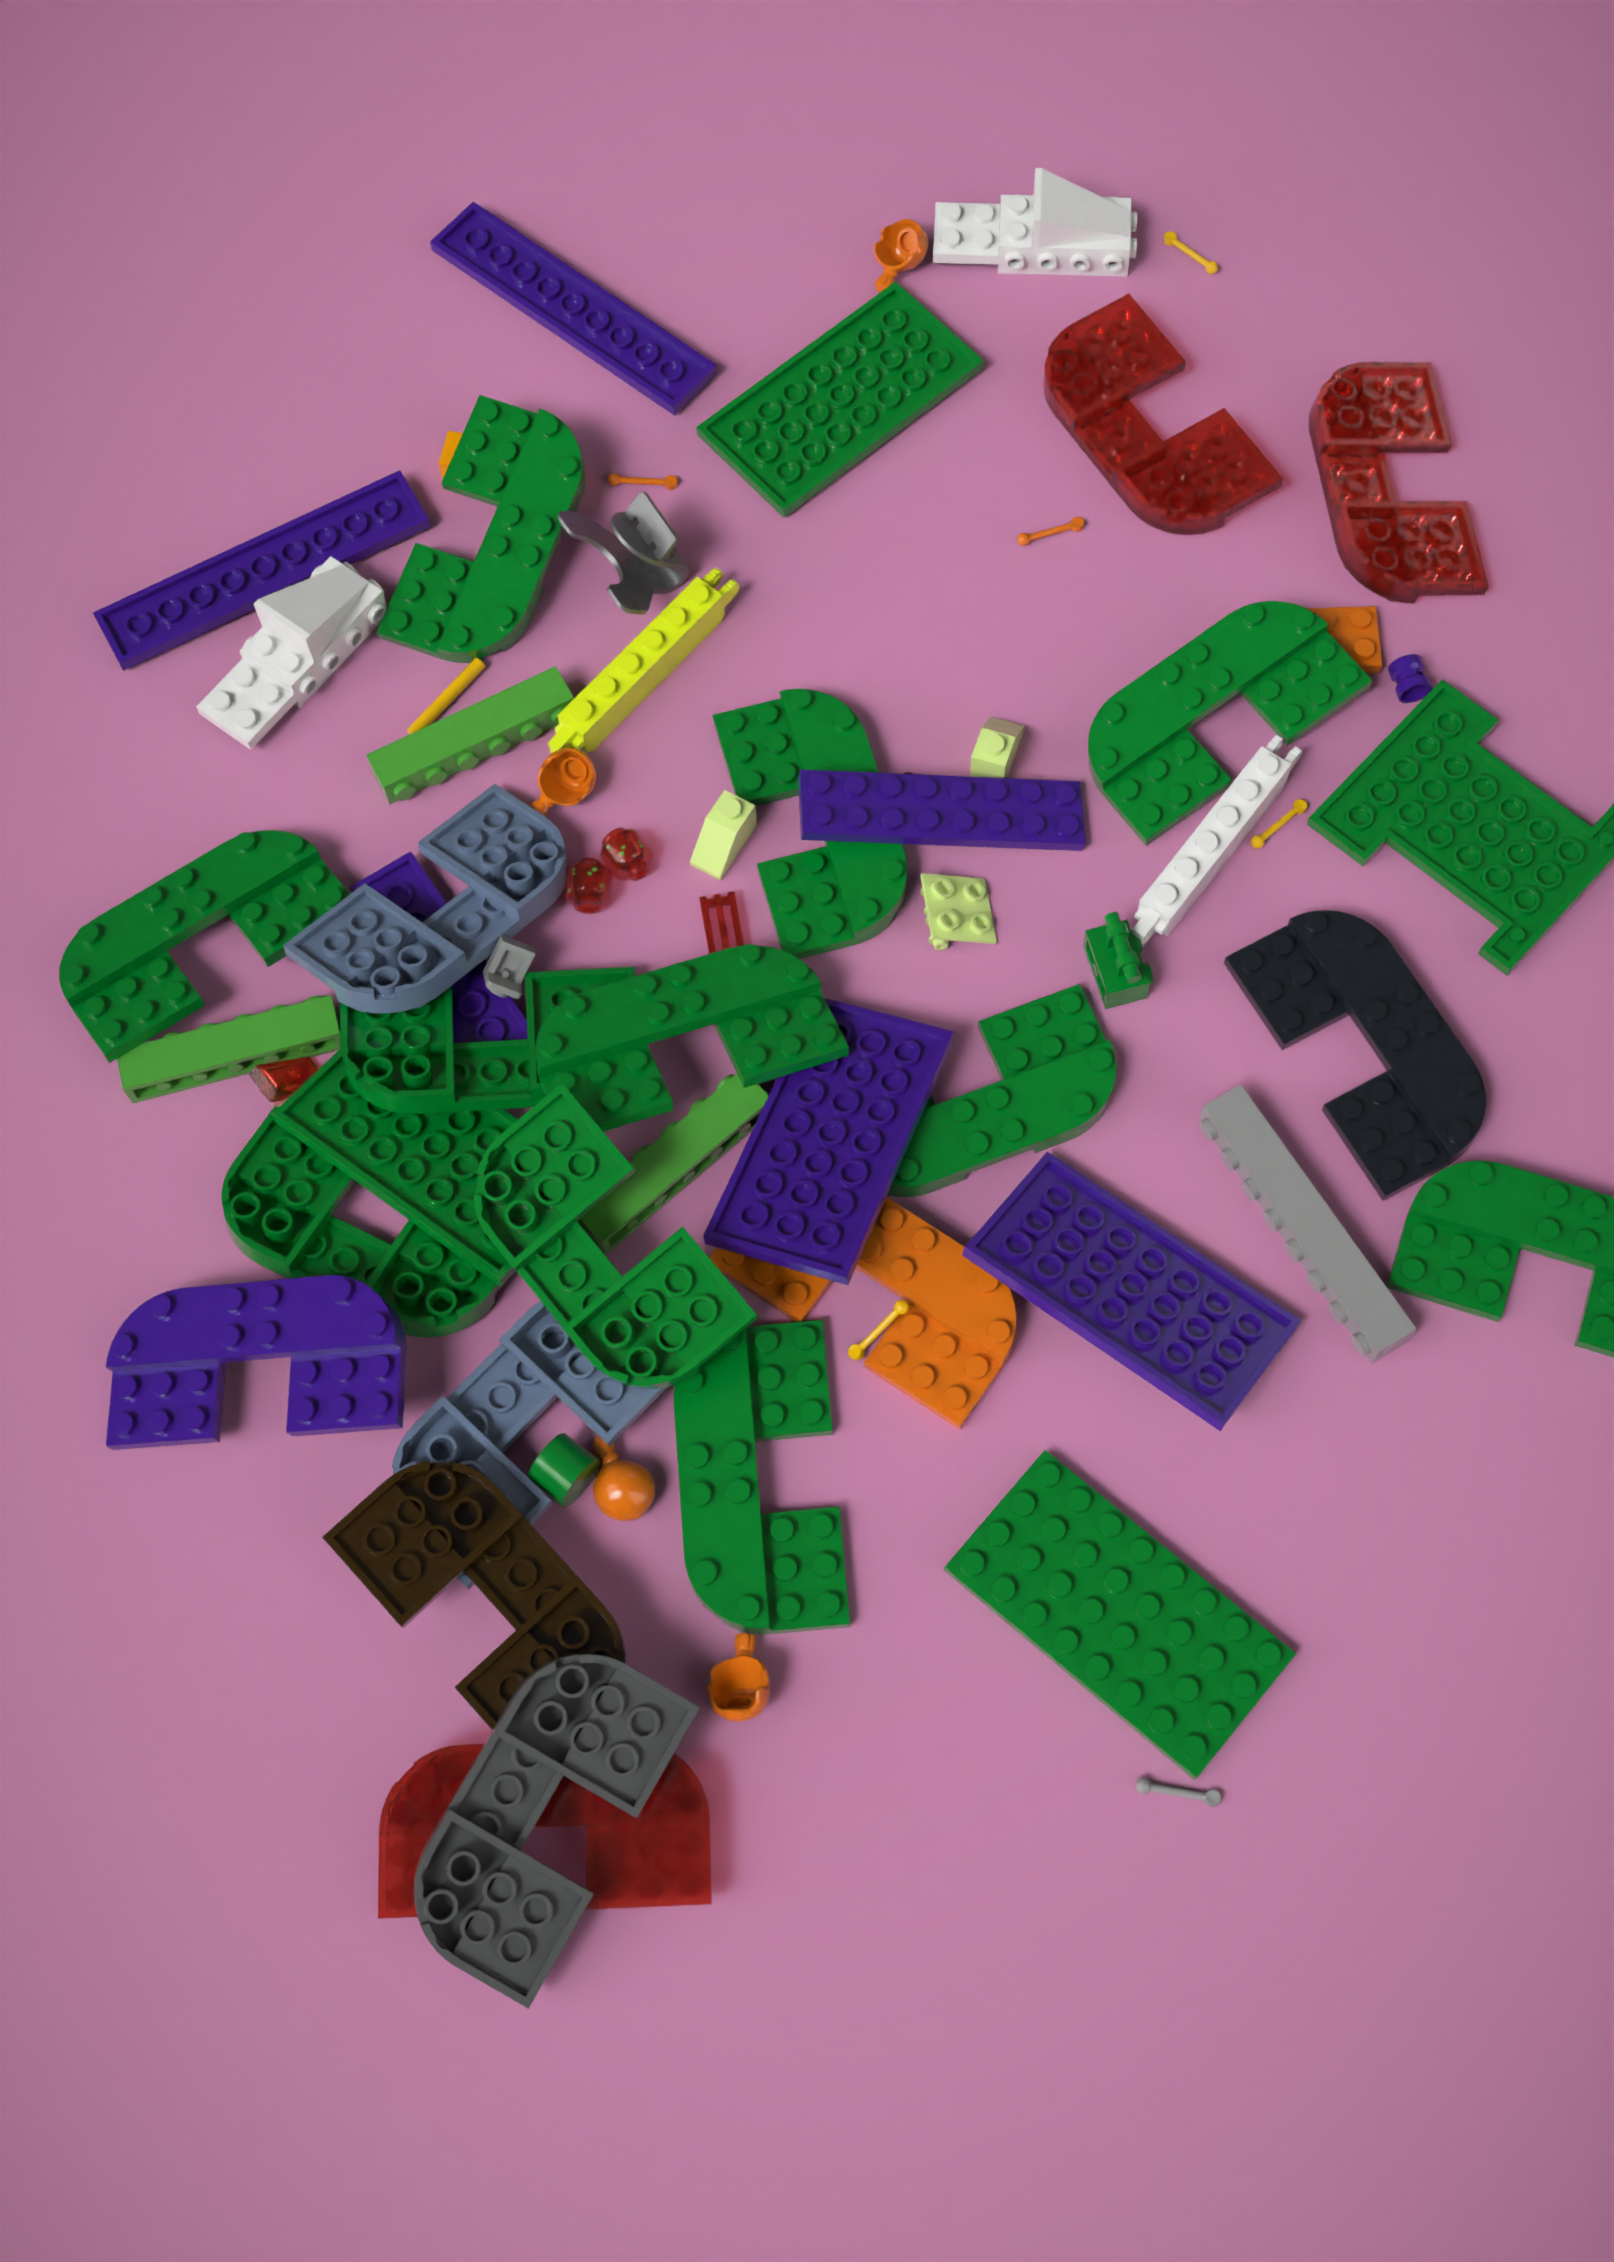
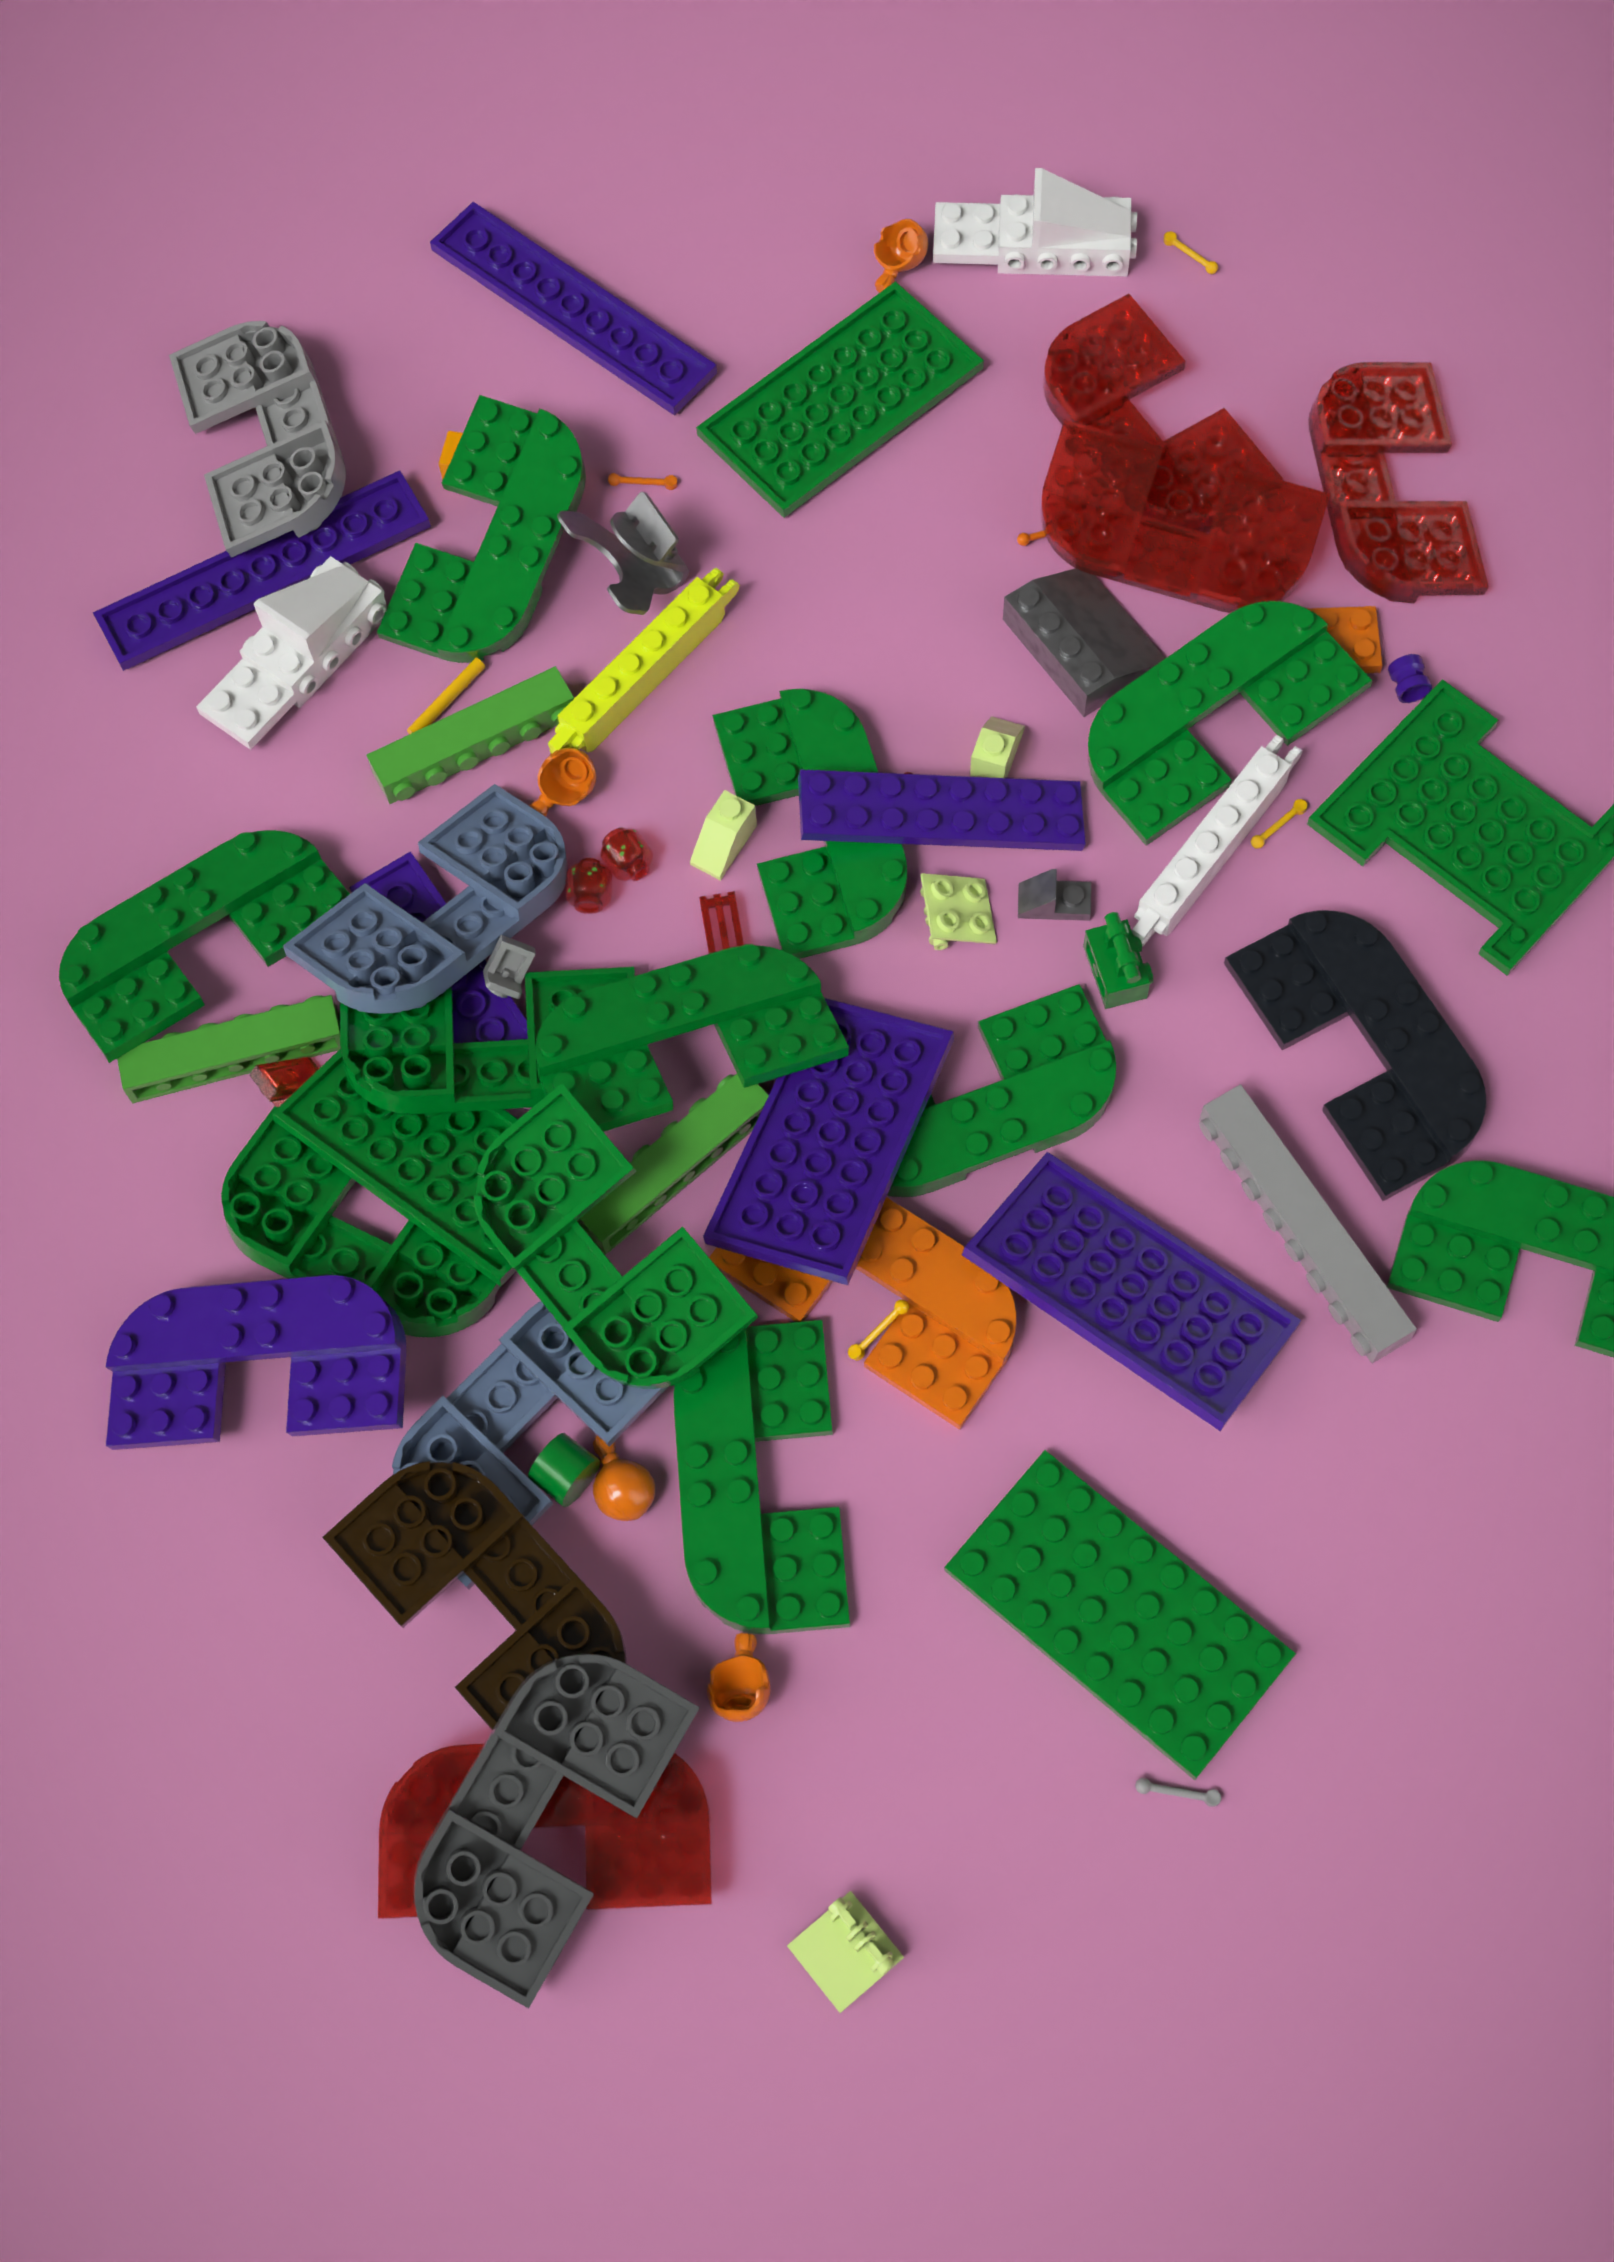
none -> light grey plate [169,321,346,557]
none -> yellowish green hinge [787,1891,904,2013]
none -> flat silver slope [1003,566,1165,717]
none -> flat silver slope [1018,869,1091,921]
none -> clear red plate [1041,419,1330,613]

